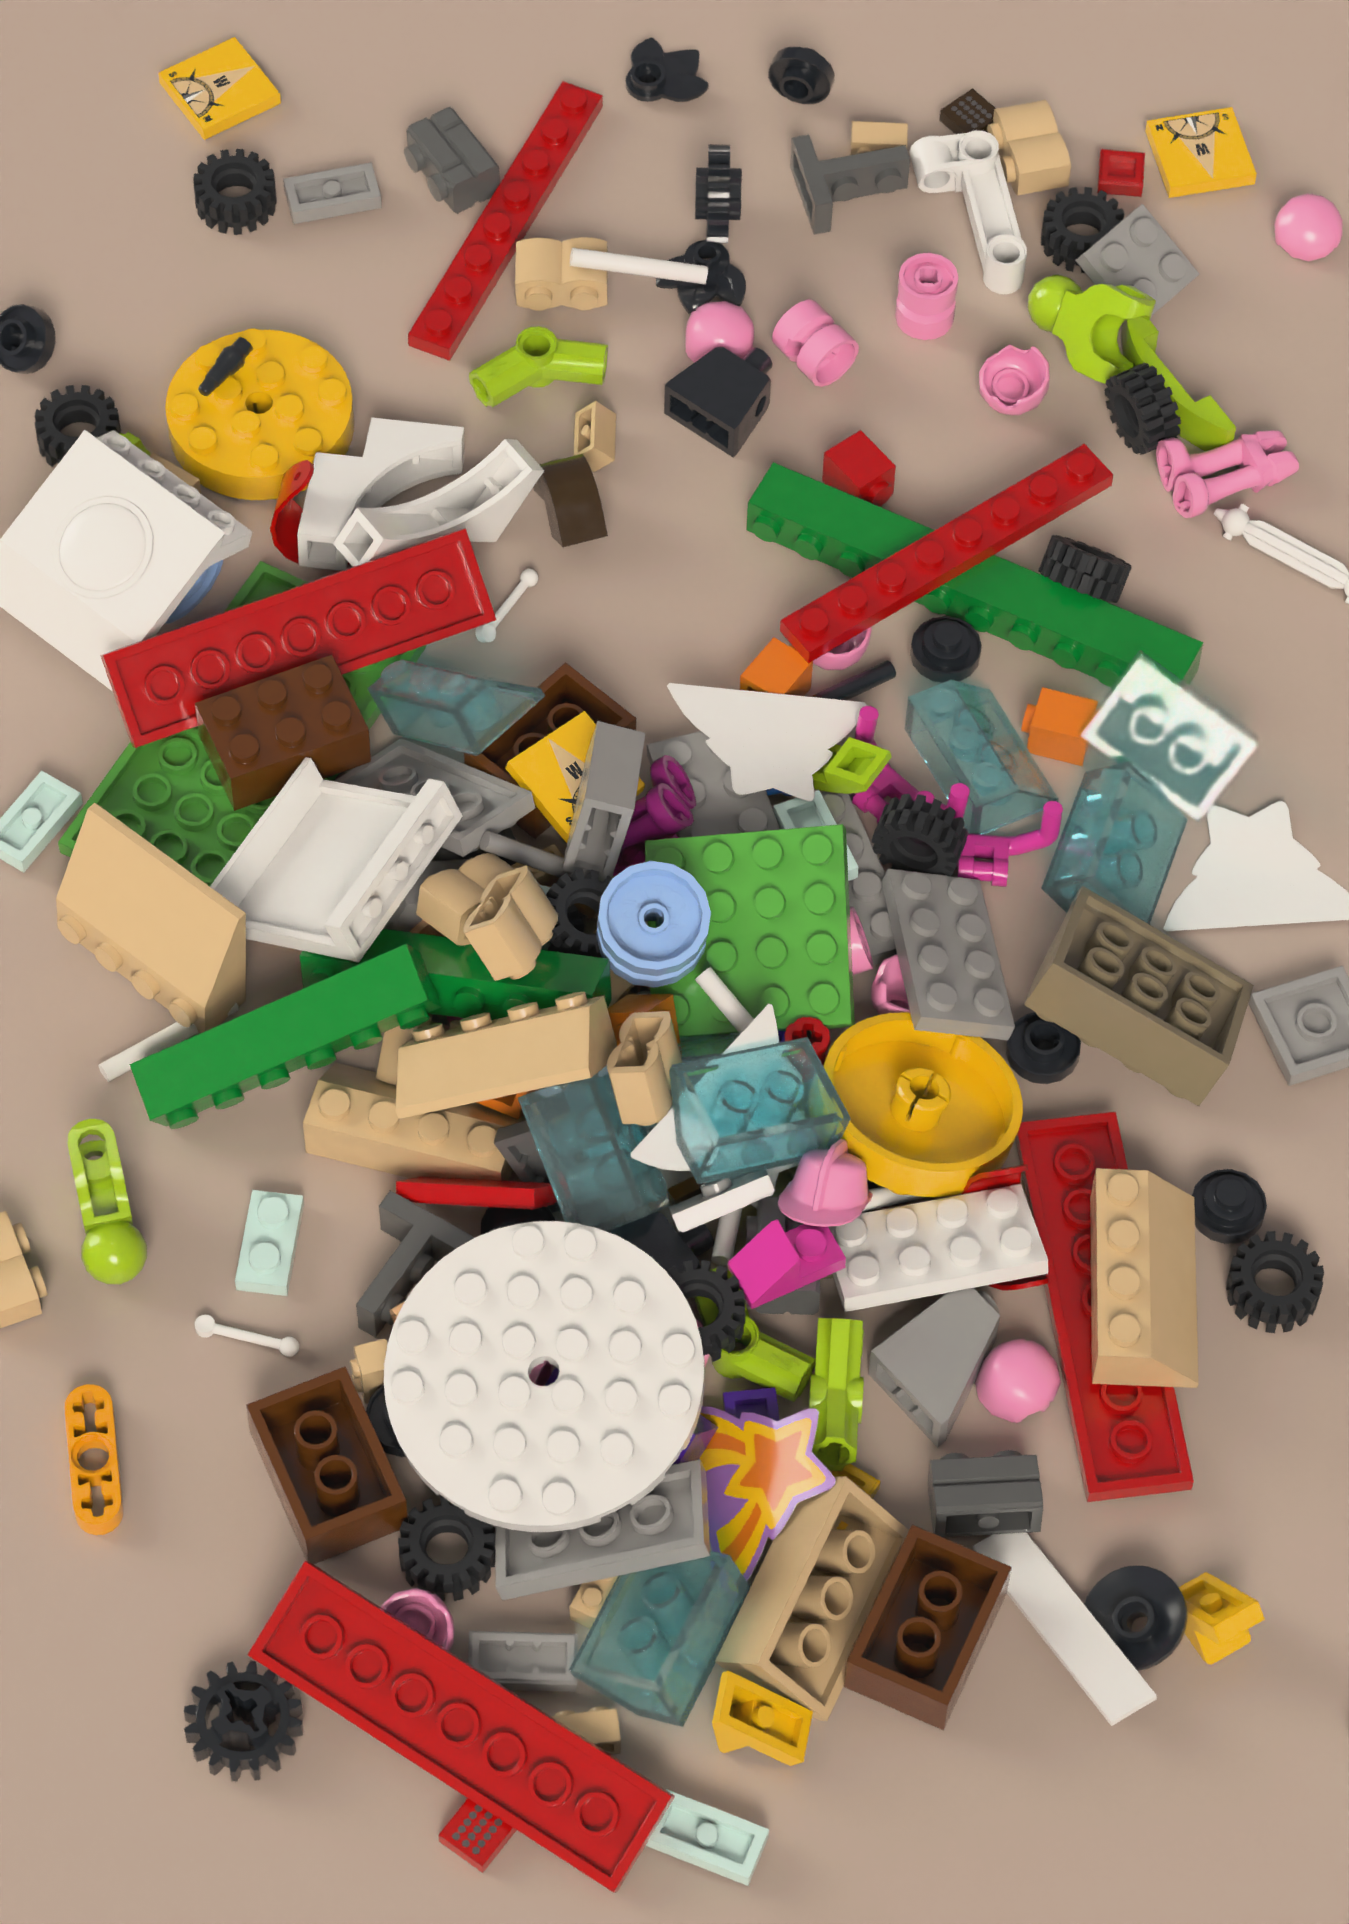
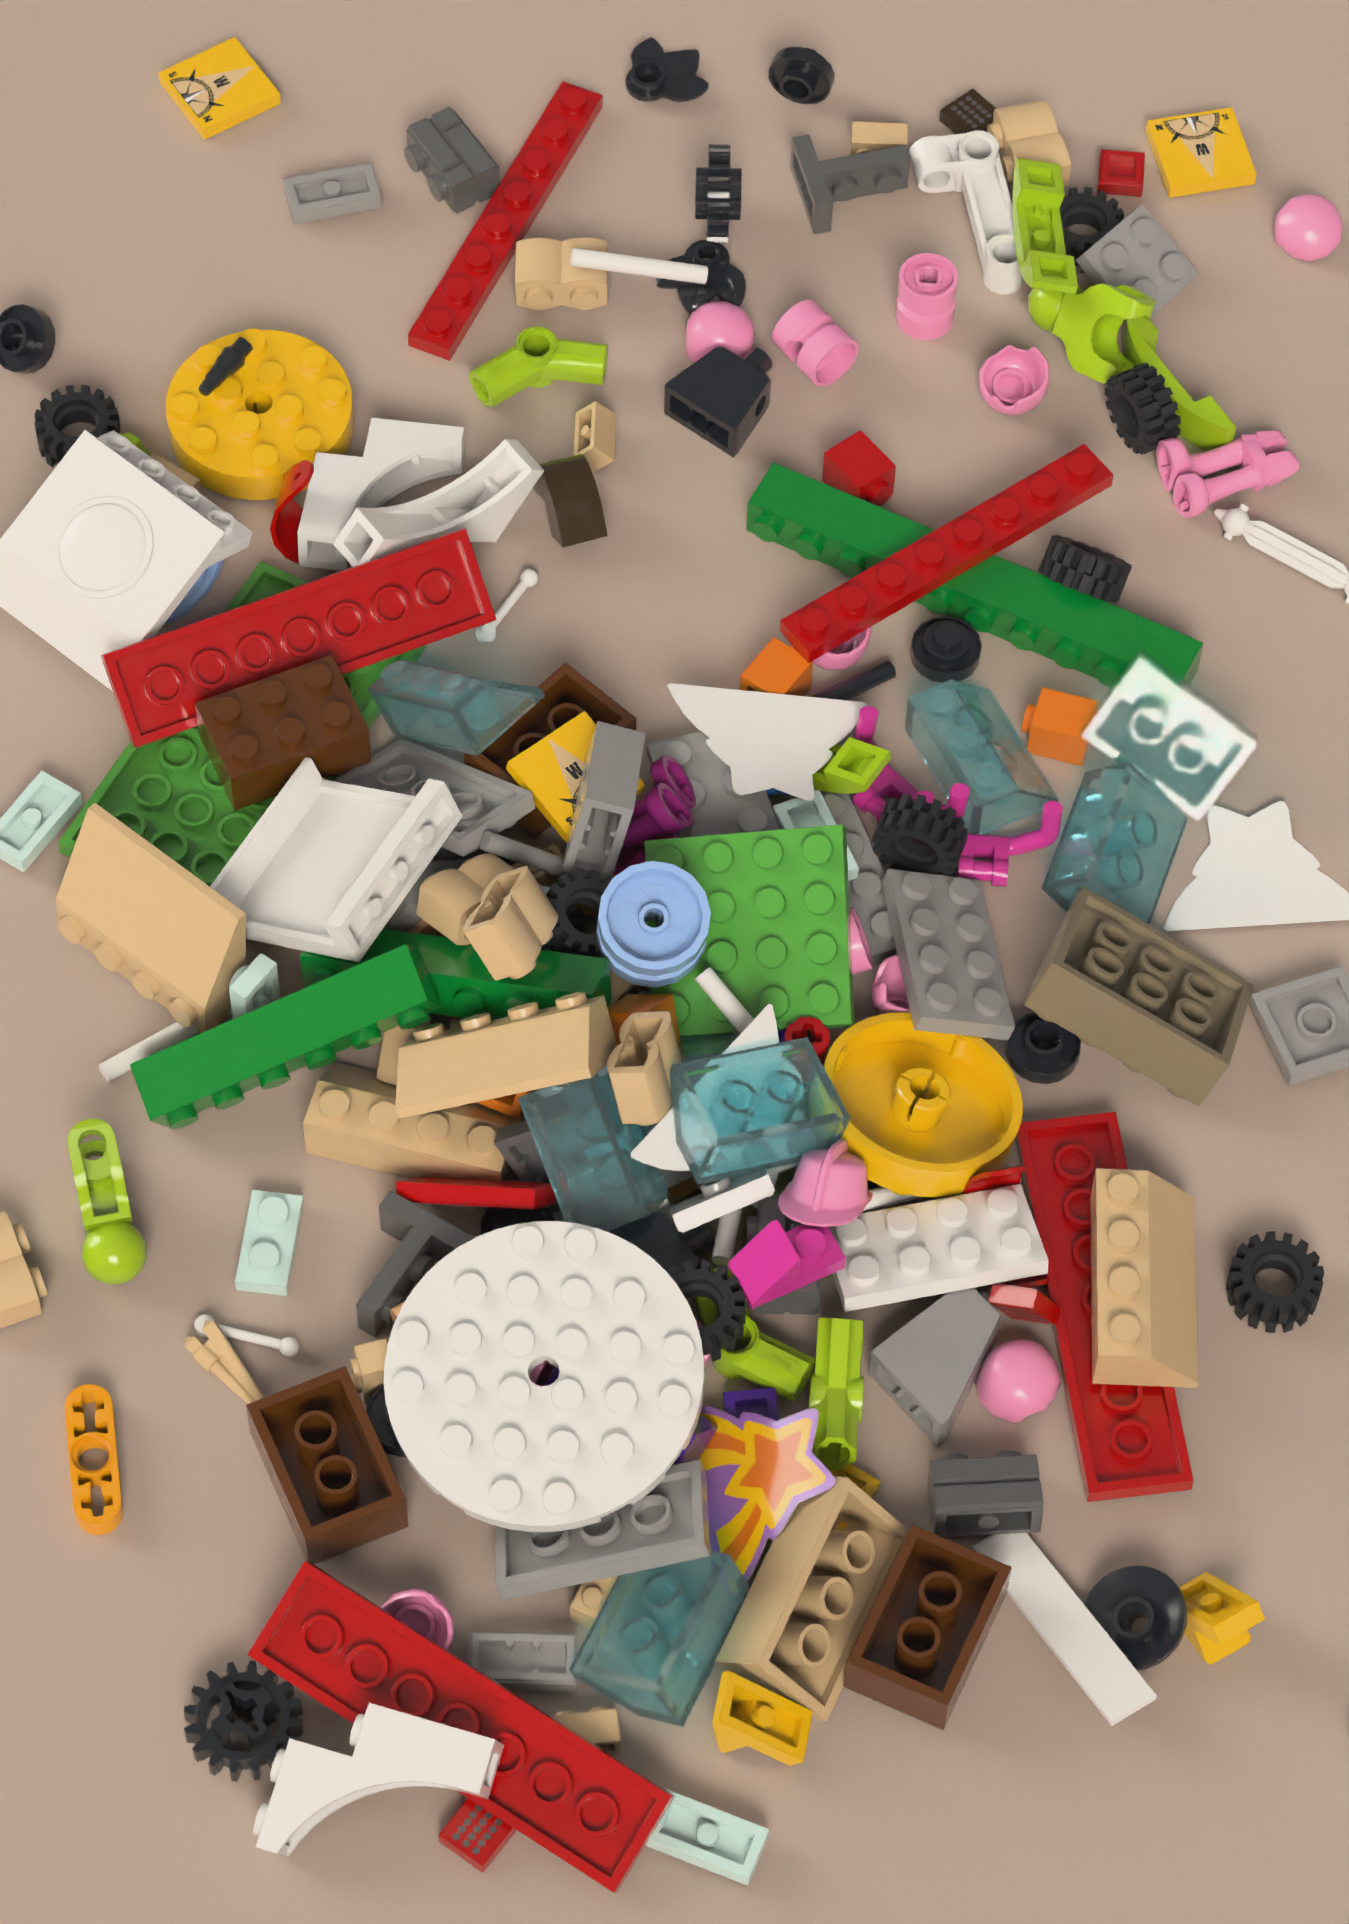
black tyre [193,149,277,235] -> none
black tyre [398,1496,495,1602] -> none
black plate [1192,1169,1267,1244] -> none
none -> tan piece [185,1320,265,1404]
none -> light aqua plate [229,953,281,1019]
none -> white arch [253,1703,504,1858]
none -> red tile [988,1283,1061,1325]
none -> lime slope [1013,158,1078,294]

